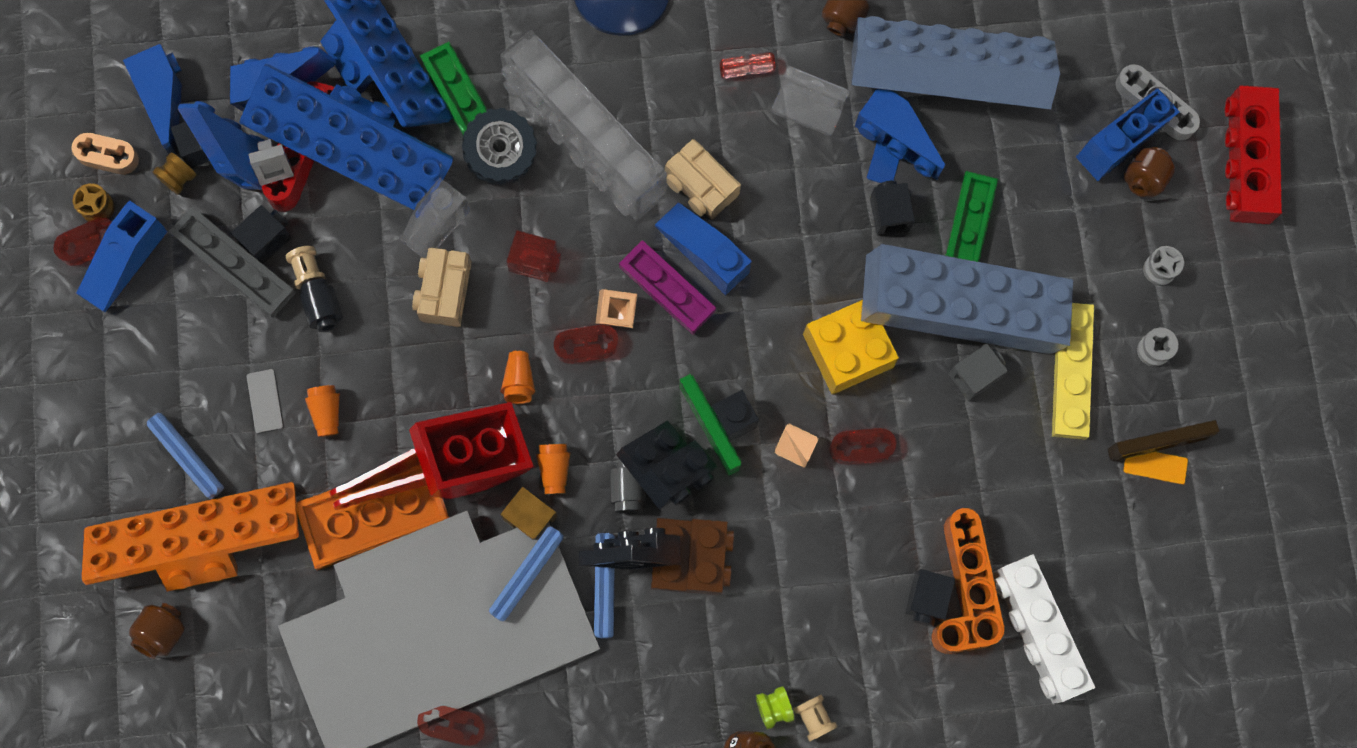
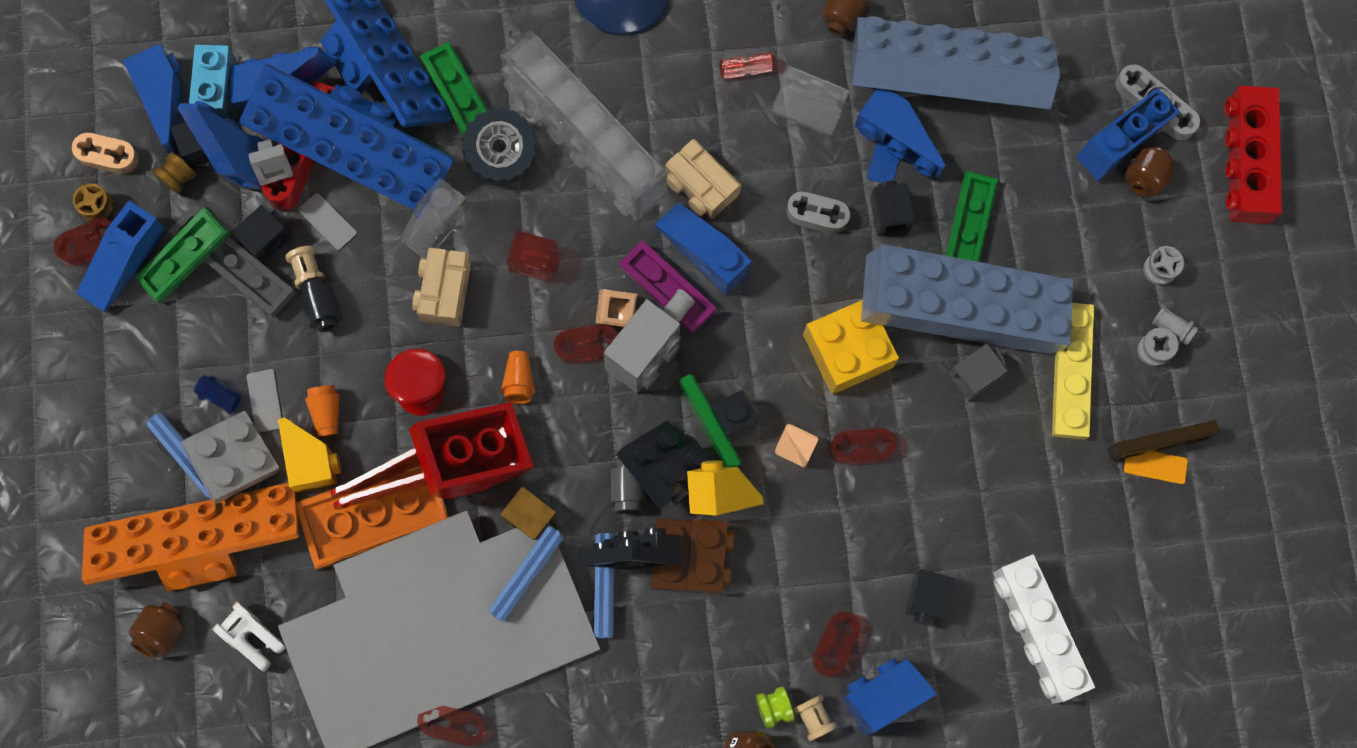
orange cone [536,444,571,494] -> none
orange beam [932,508,1004,654] -> none
none -> green tile [135,207,231,302]
none -> light grey plate [181,411,279,504]
none -> medium azure brick [189,44,238,120]
none -> clear blue pin [194,375,242,414]
none -> white piece [212,601,286,672]
none -> yellow slope [278,418,341,493]
none -> light grey sticker [298,193,357,250]
none -> red piece [385,348,445,416]
none -> light grey brick [603,289,695,394]
none -> yellow slope [687,461,764,516]
none -> light grey beam [786,192,850,234]
none -> clear red beam [812,612,860,677]
none -> blue slope [842,658,936,735]
none -> light grey pin [1151,306,1199,345]

